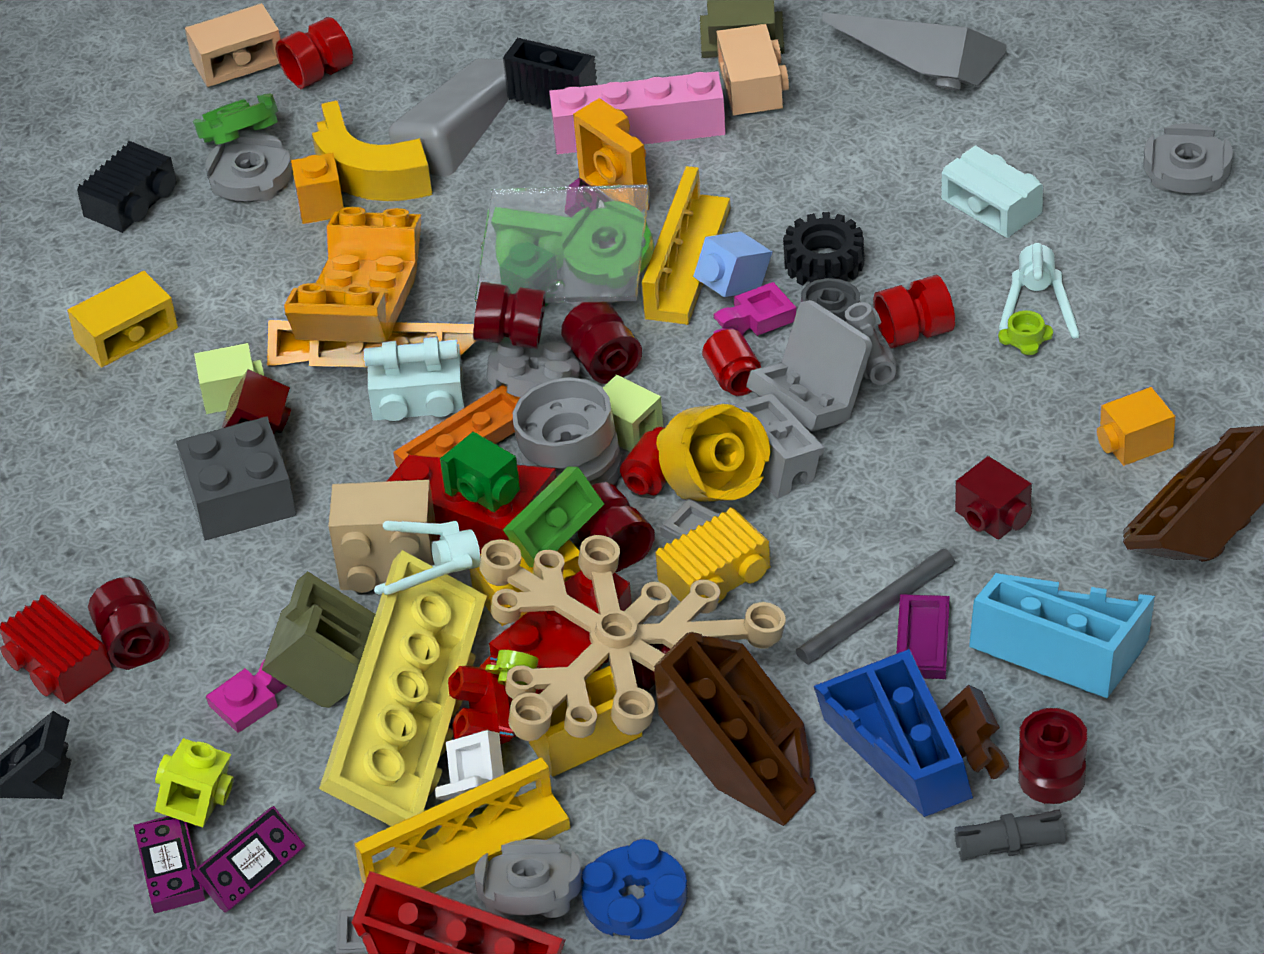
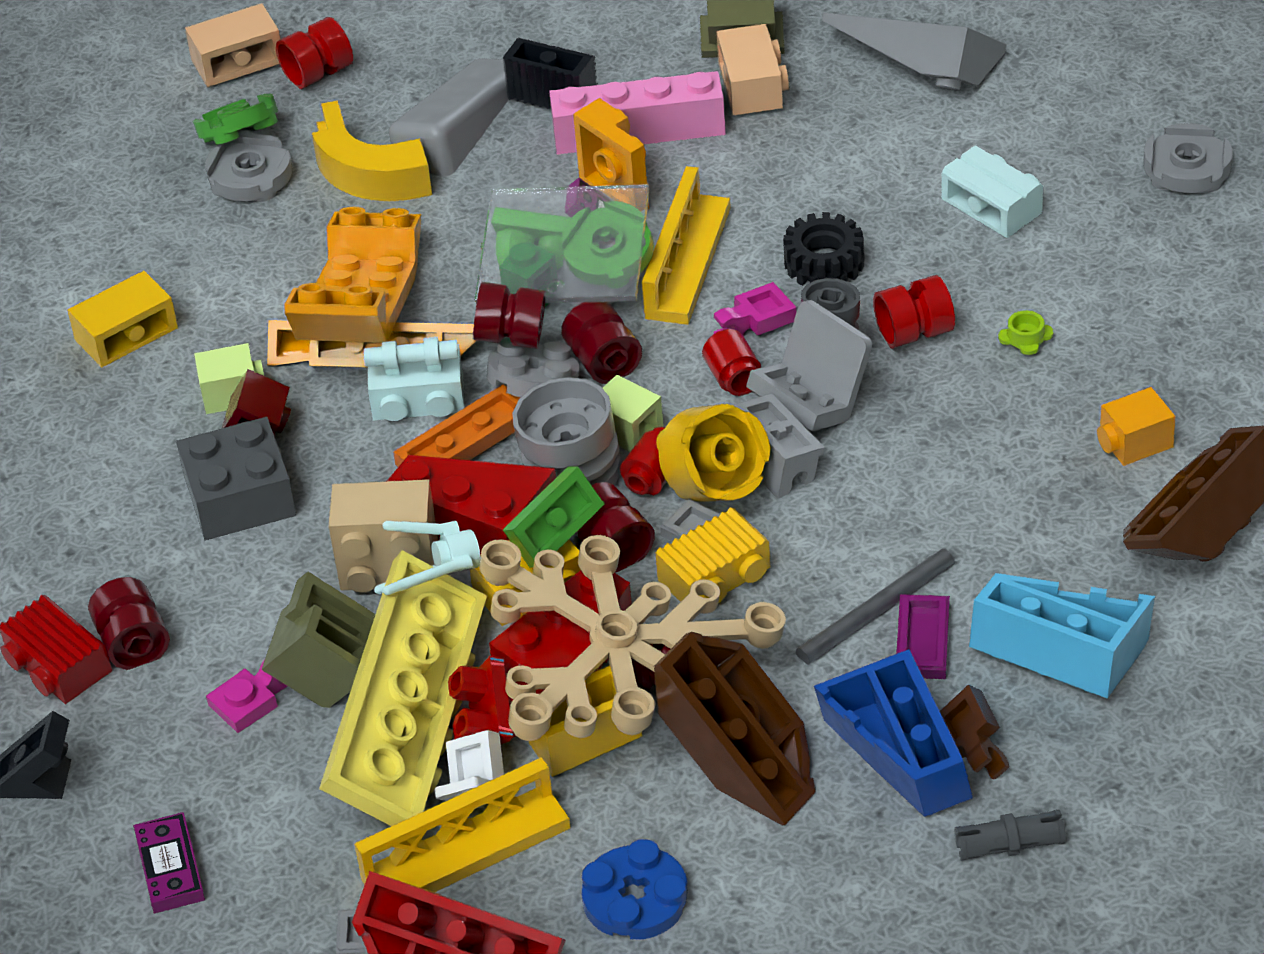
black brick [77,140,177,233] -> none
neon yellow brick [154,738,234,827] -> none
tile [191,805,305,912] -> none
light orange brick [291,153,344,224] -> none
green brick [440,431,520,512] -> none
light grey plate [475,839,582,918] -> none
lime plate [485,650,539,686] -> none
light blue brick [693,232,772,297] -> none
light grey bar [845,302,897,385] -> none
dark red brick [955,456,1032,540] -> none
light aqua plant [999,243,1080,339] -> none
dark red wheel [1018,708,1087,804] -> none

